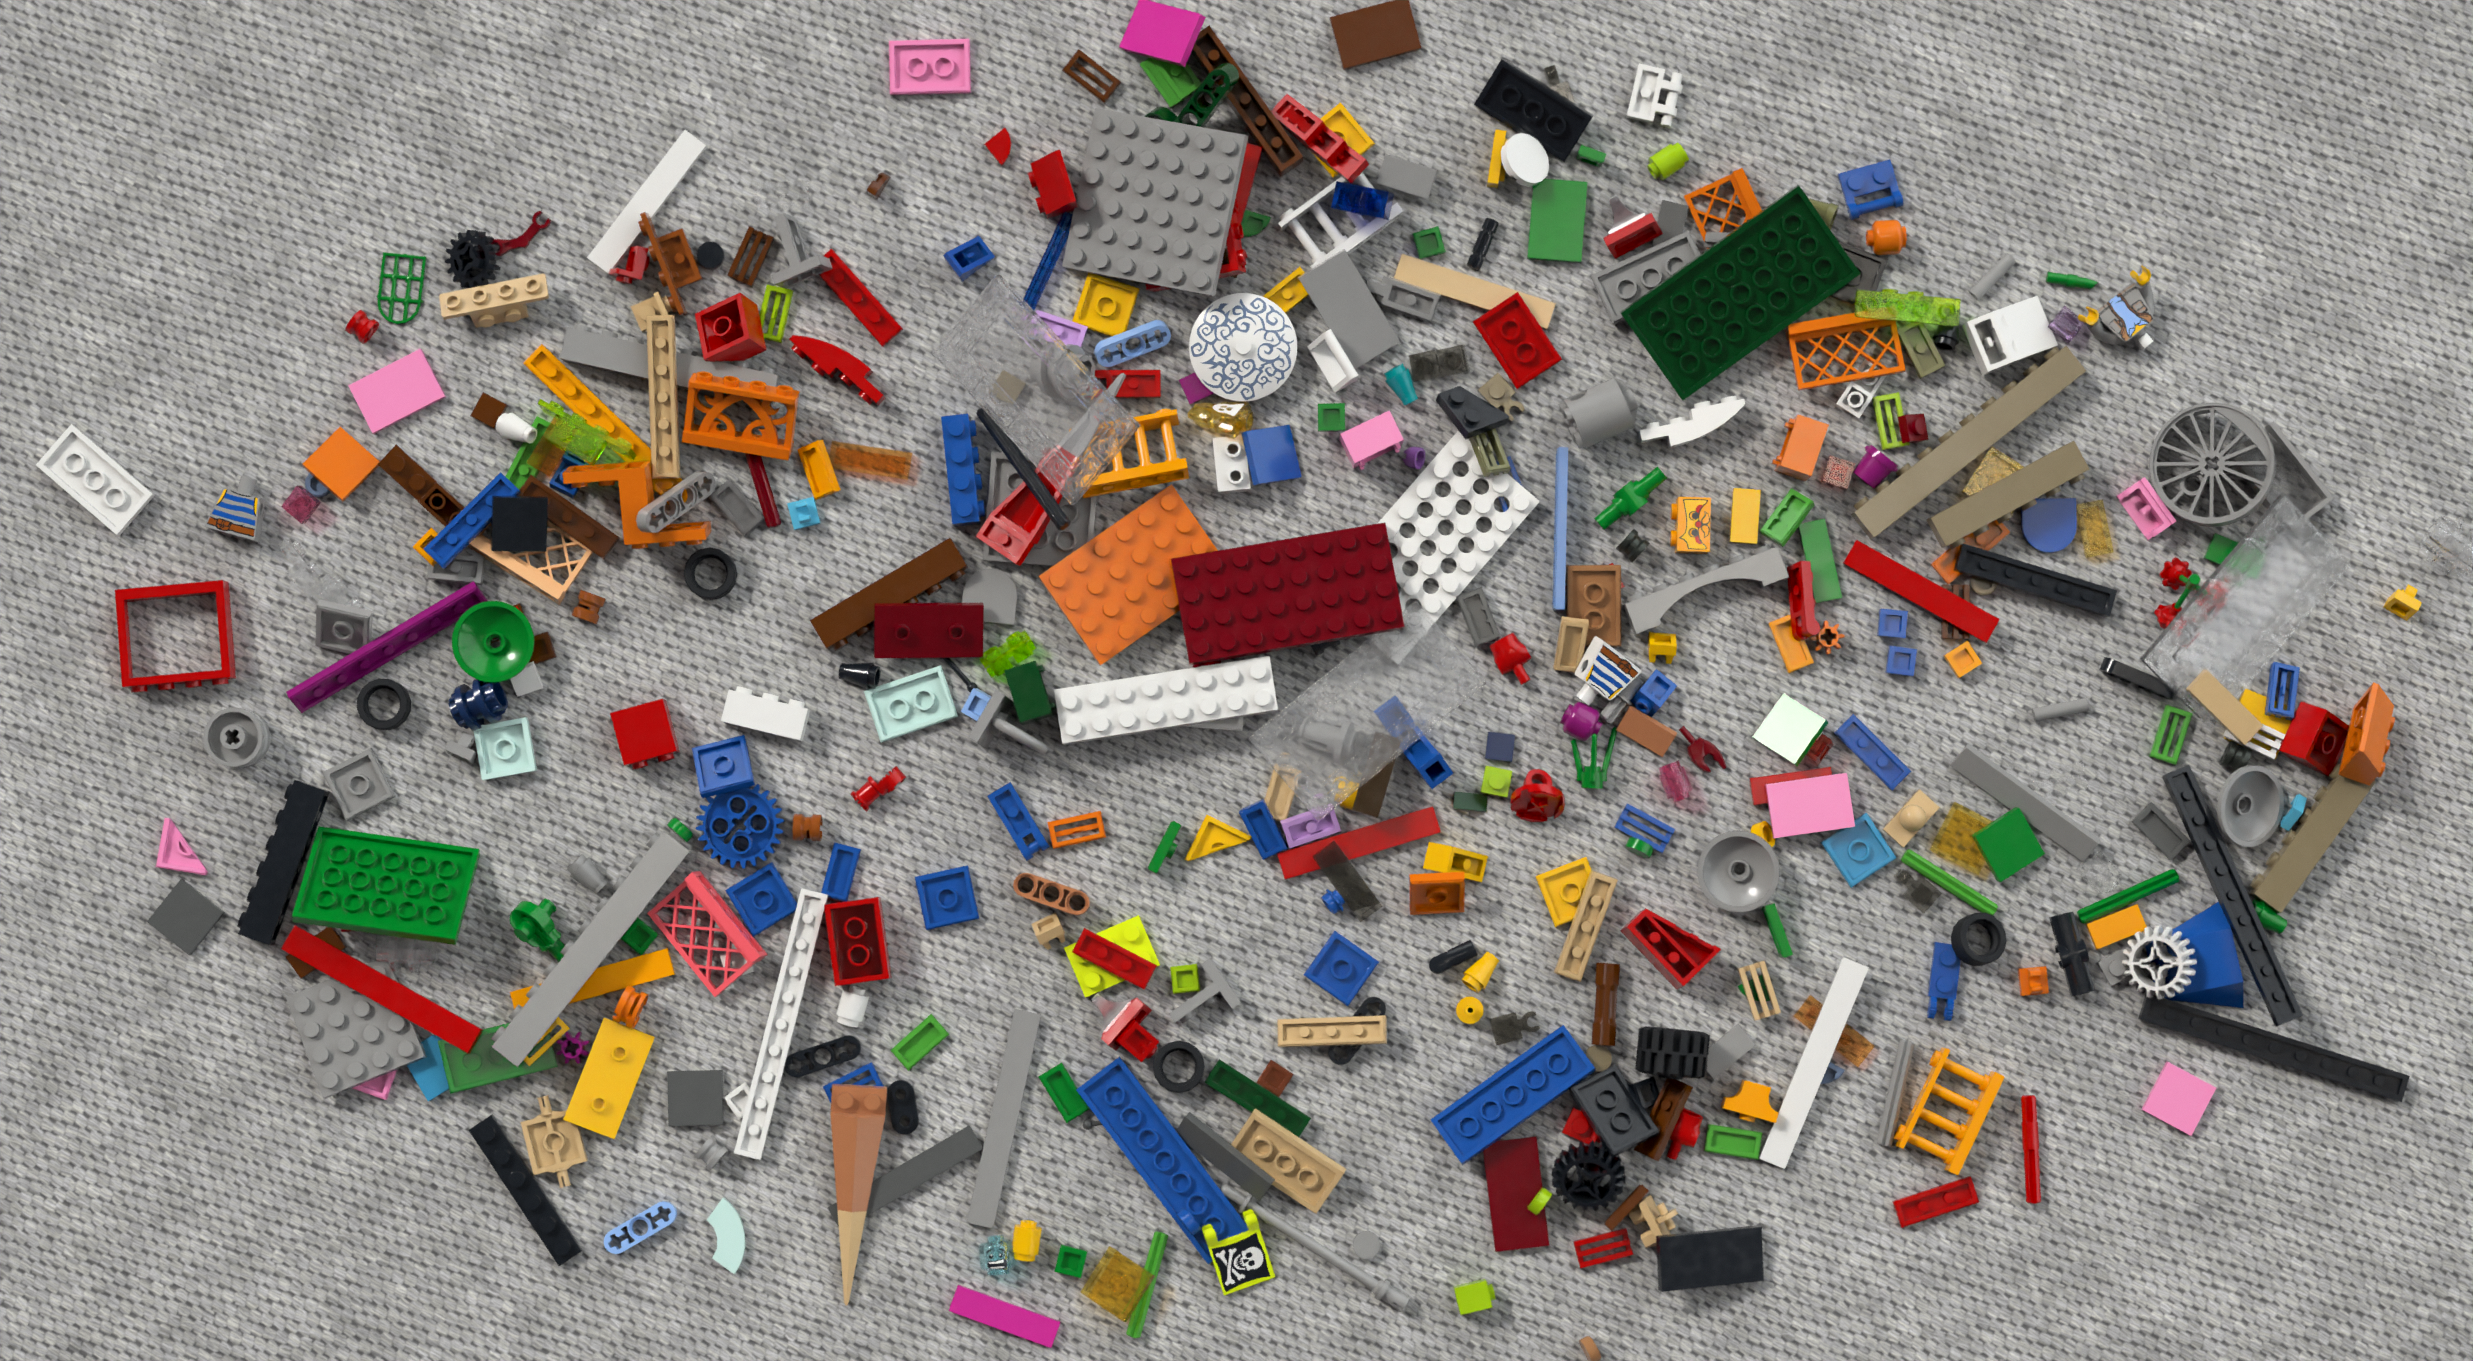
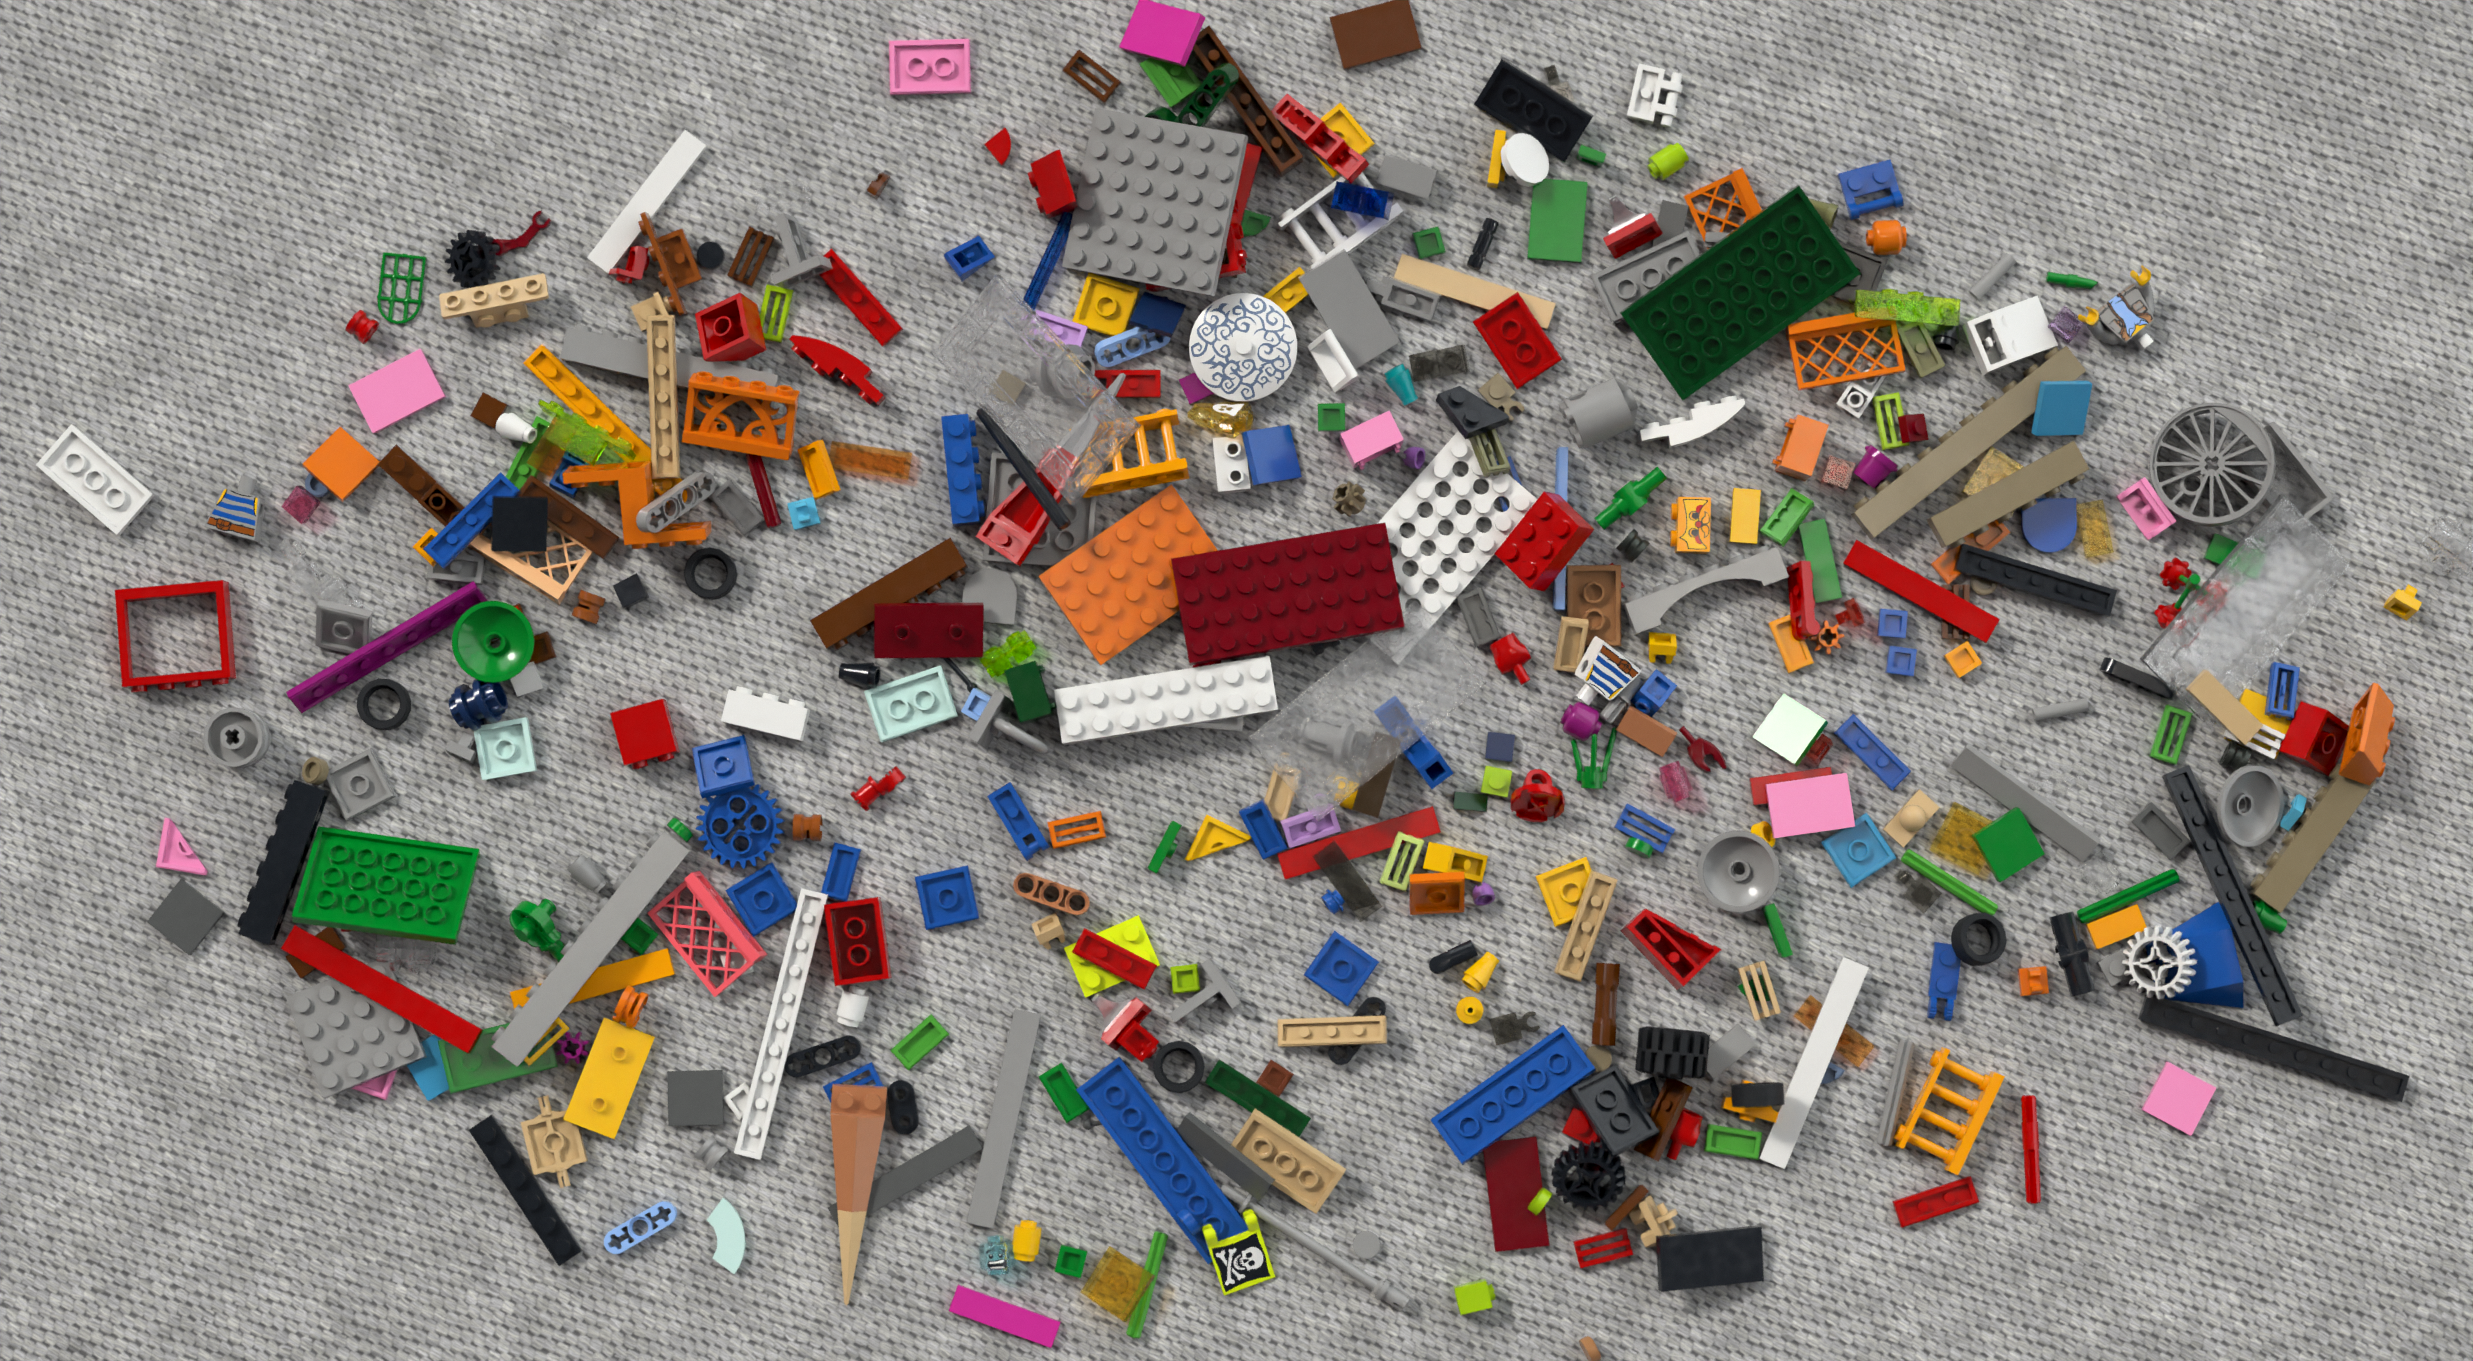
none -> dark tan tile [302,757,329,785]
none -> black slope [613,573,649,610]
none -> dark blue piece [1129,291,1186,338]
none -> dark tan gear [1332,481,1366,517]
none -> yellowish green tile [1380,831,1424,892]
none -> medium lavender hinge [1472,882,1495,906]
none -> red brick [1494,491,1595,591]
none -> black tyre [1731,1082,1785,1107]
none -> clear red tile [1835,598,1866,627]
none -> dark azure tile [2031,381,2092,436]

